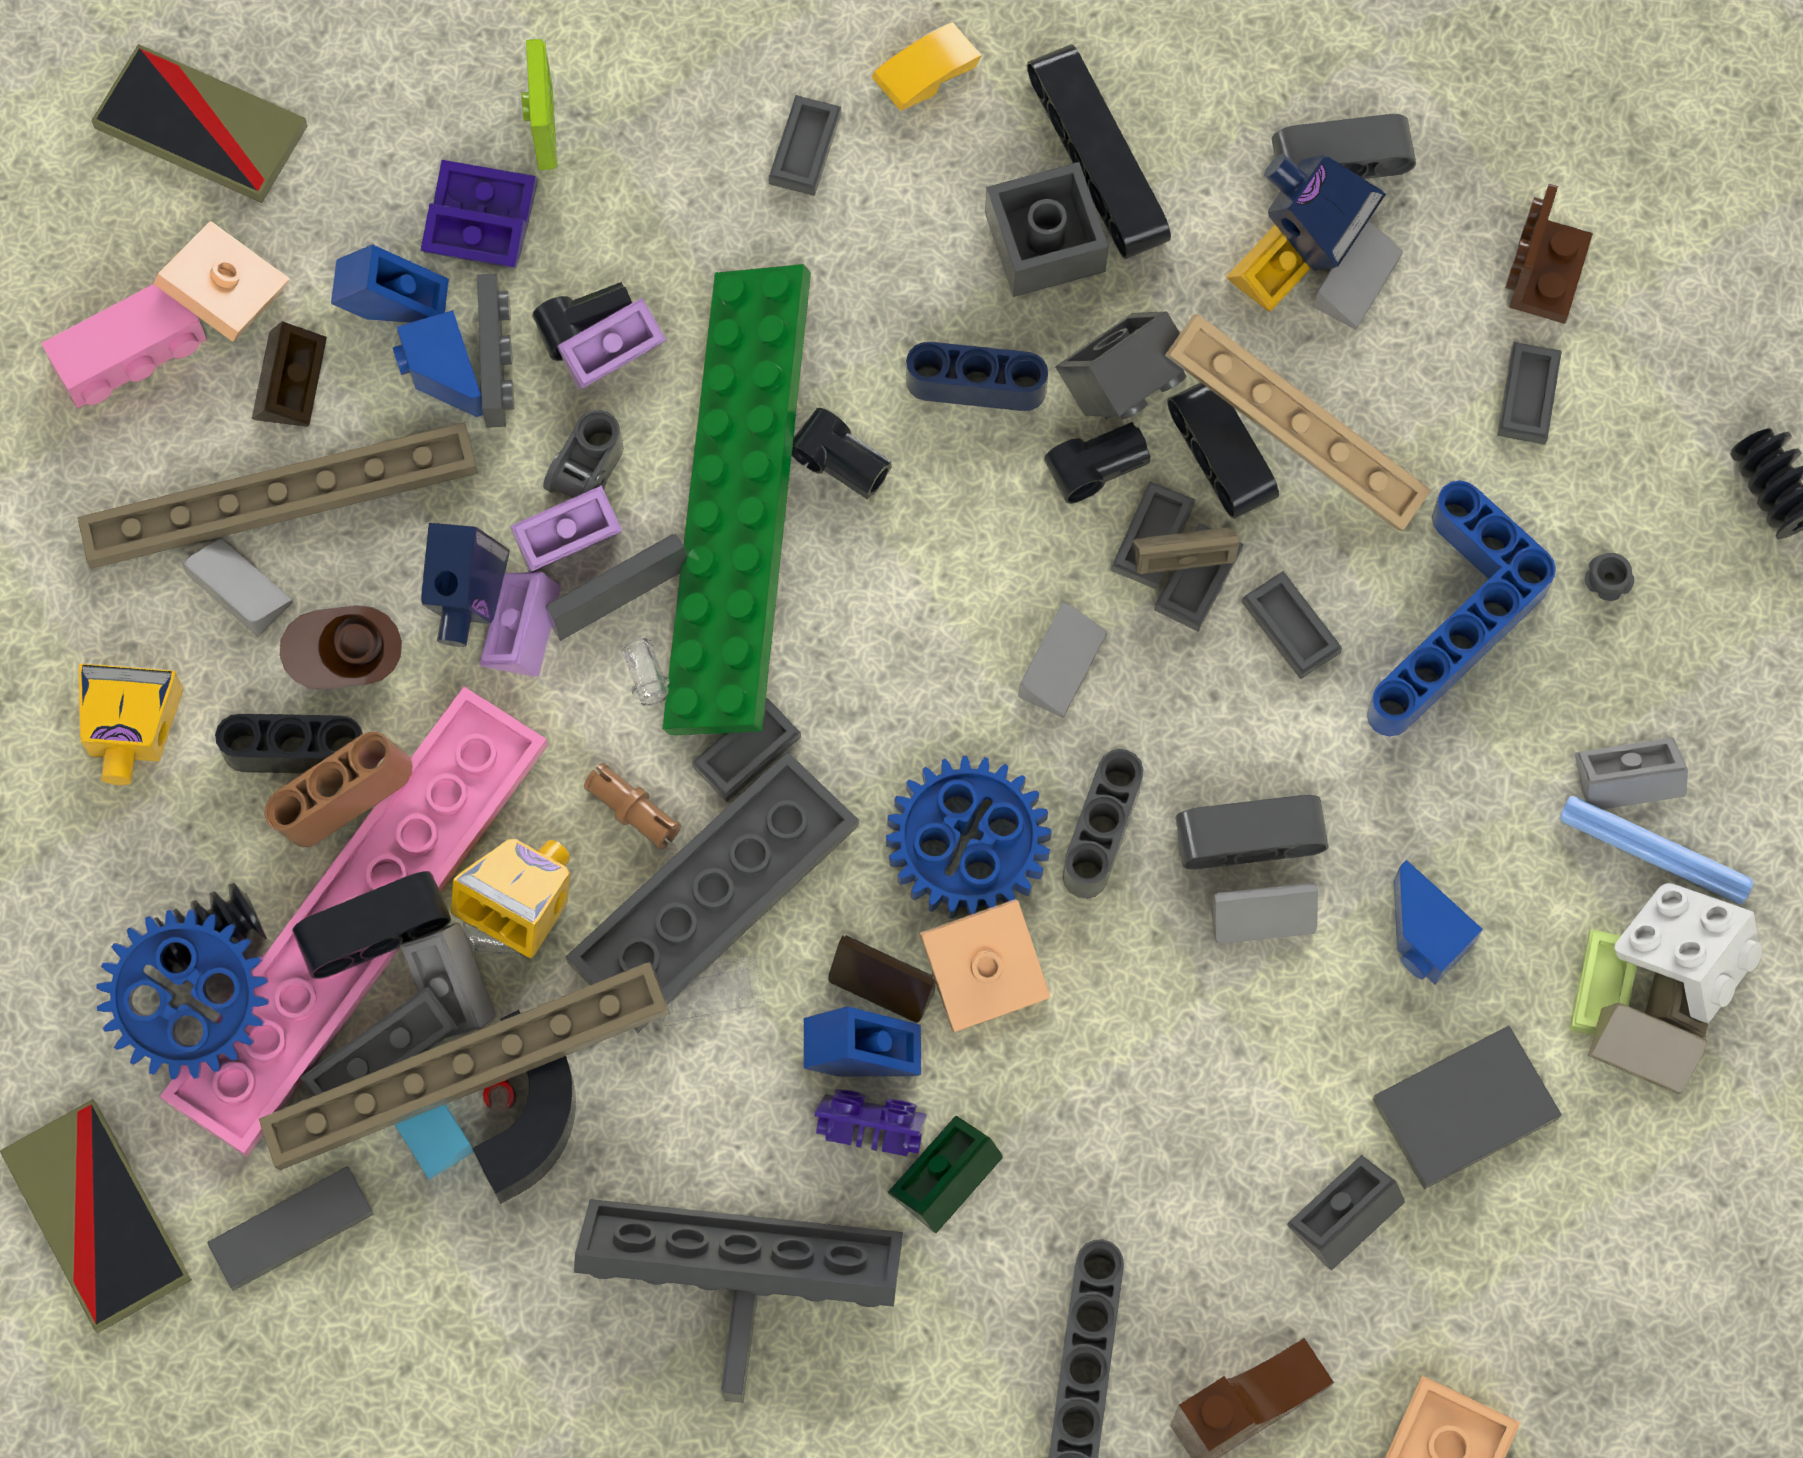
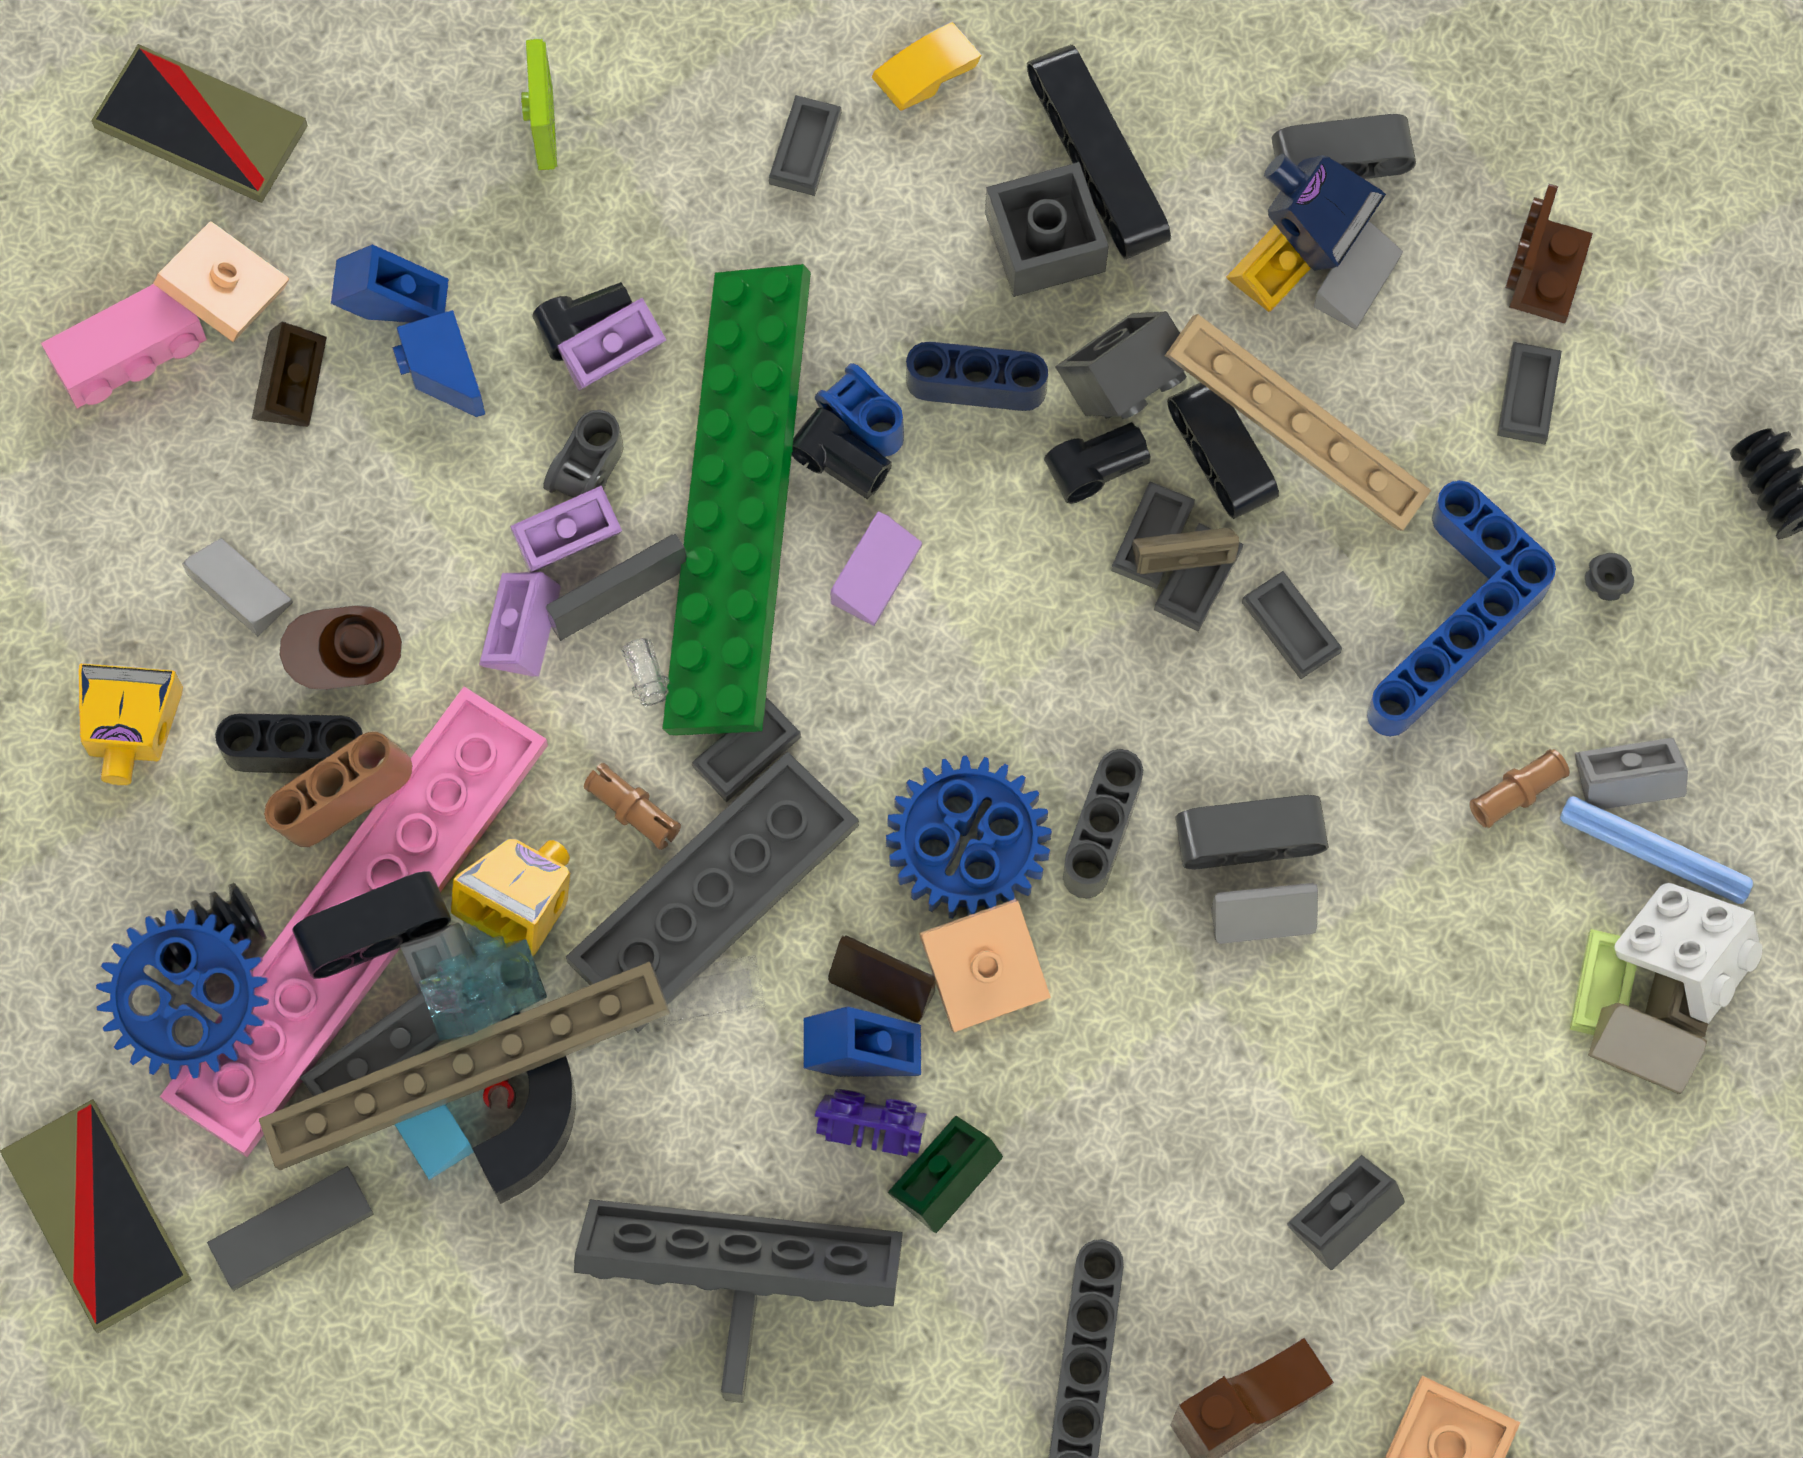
dark tan plate [77,422,478,569] -> none
dark purple slope [420,160,538,269] -> none
dark blue torso [421,523,510,647] -> none
dark grey plate [477,273,514,428] -> none
light grey slope [1018,602,1107,718] -> none
dark grey tile [1372,1025,1562,1190] -> none
blue slope [1394,860,1483,985] -> none
none -> clear light blue brick [418,936,547,1040]
none -> blue piece [815,363,904,457]
none -> lavender slope [830,511,922,626]
none -> medium nougat pin [1469,749,1570,828]

